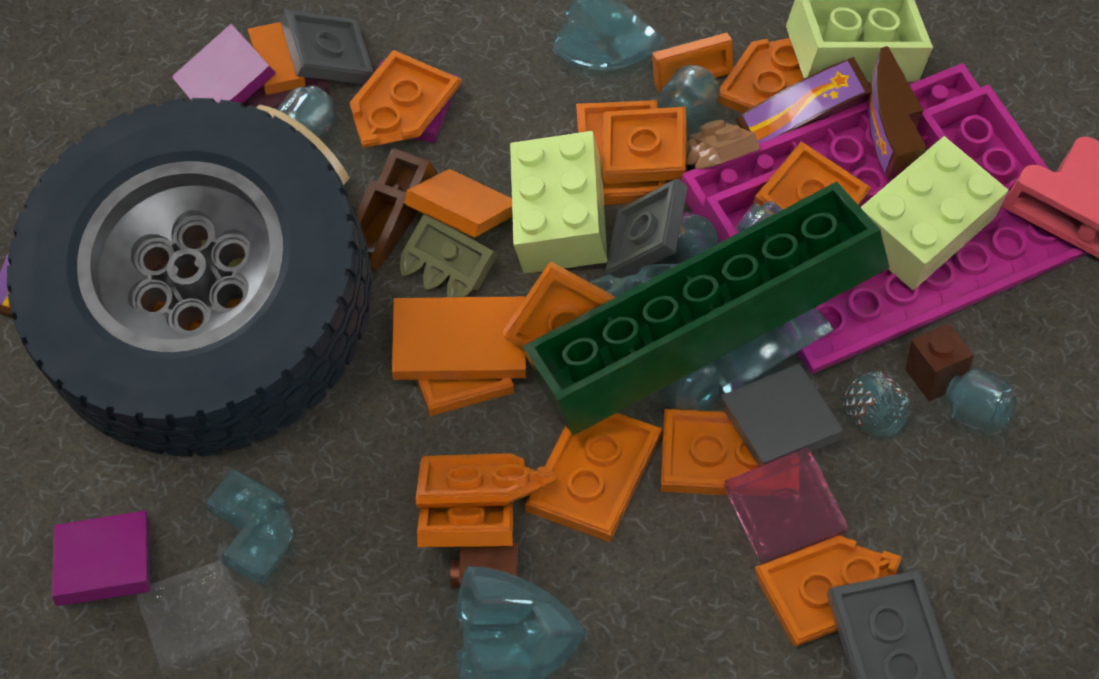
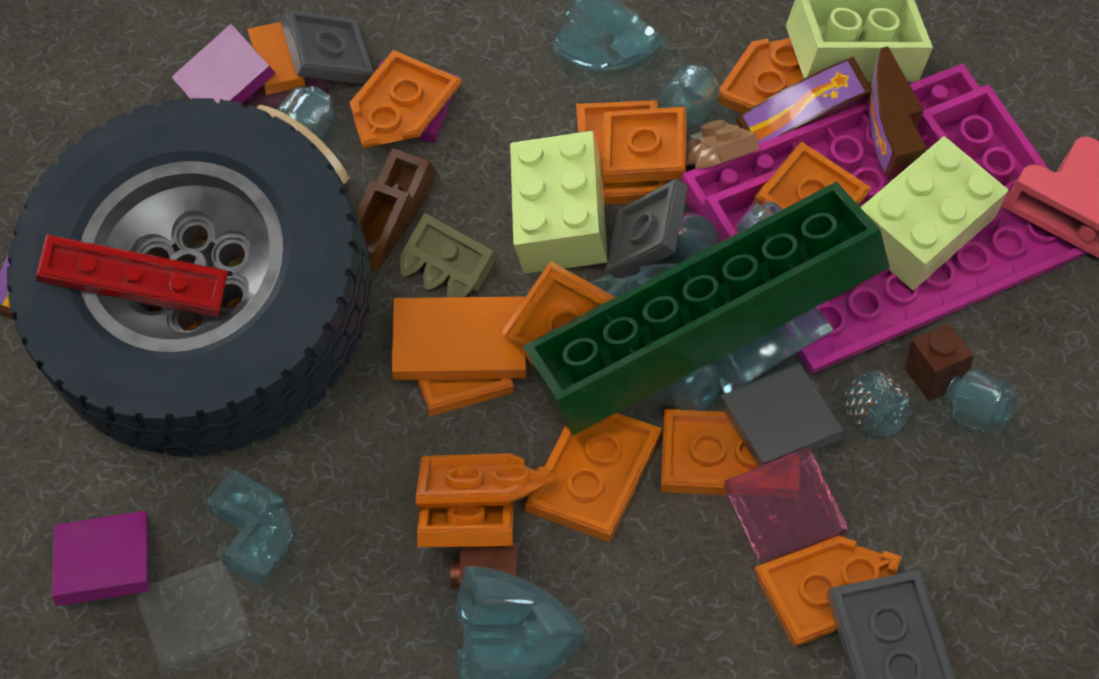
orange tile [404,169,513,238] -> none
orange tile [652,33,734,93] -> none
none -> red tile [36,234,228,318]

